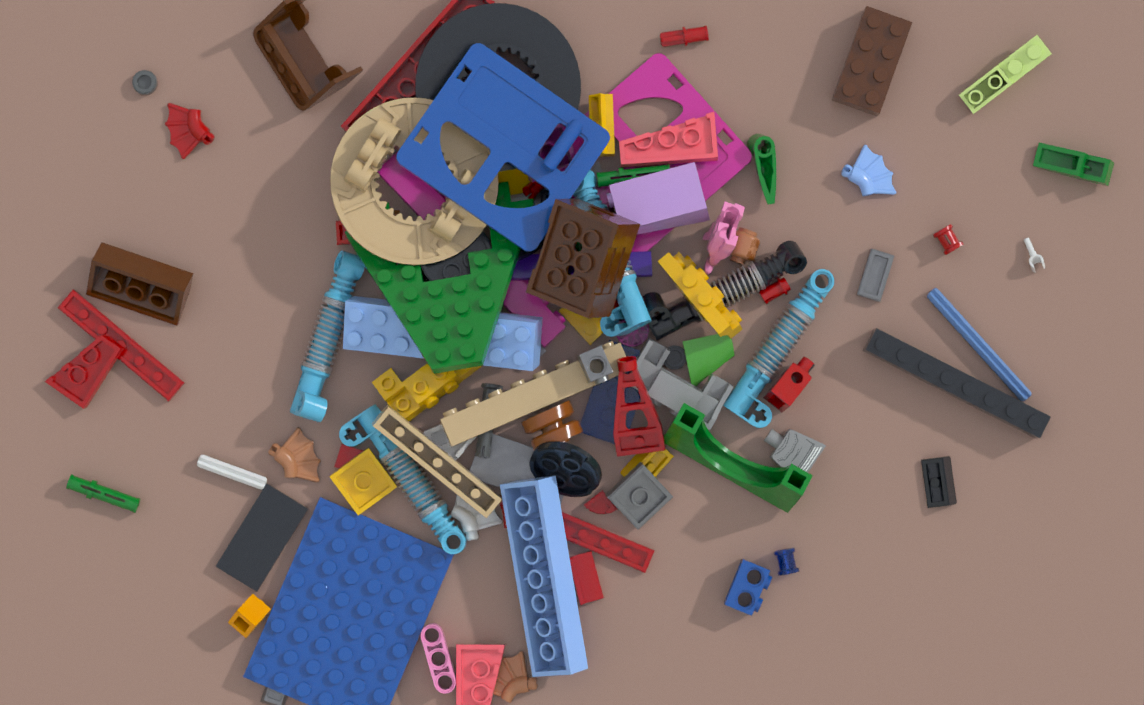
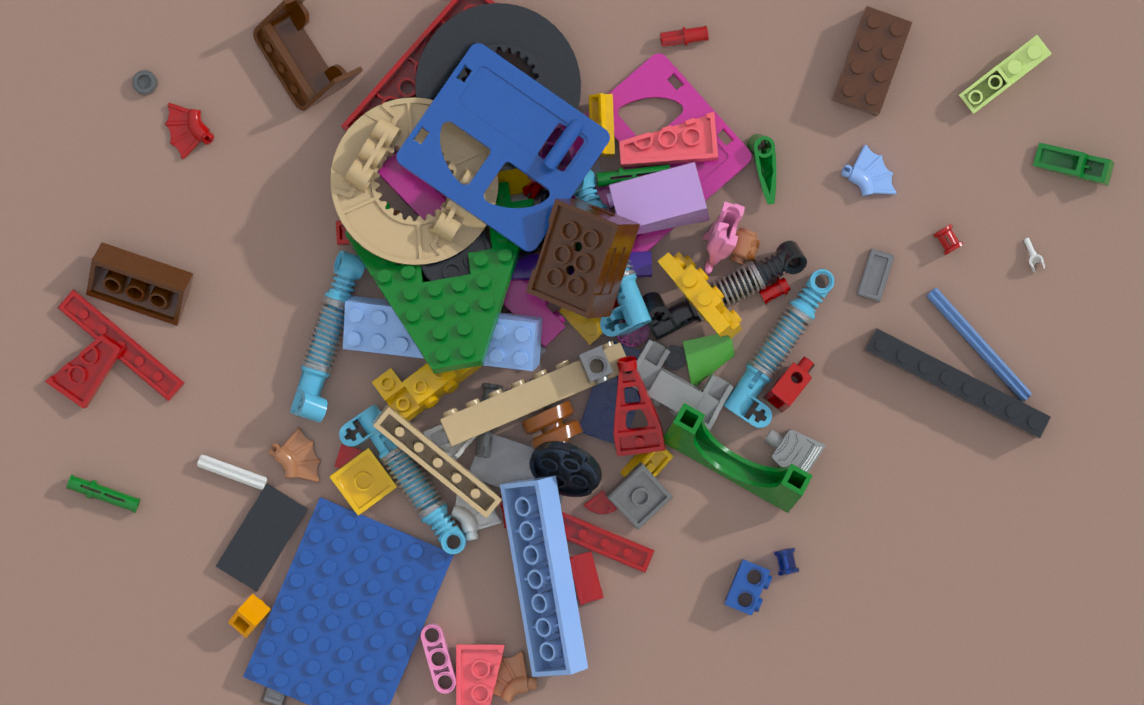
black slope [921,456,957,508] -> none

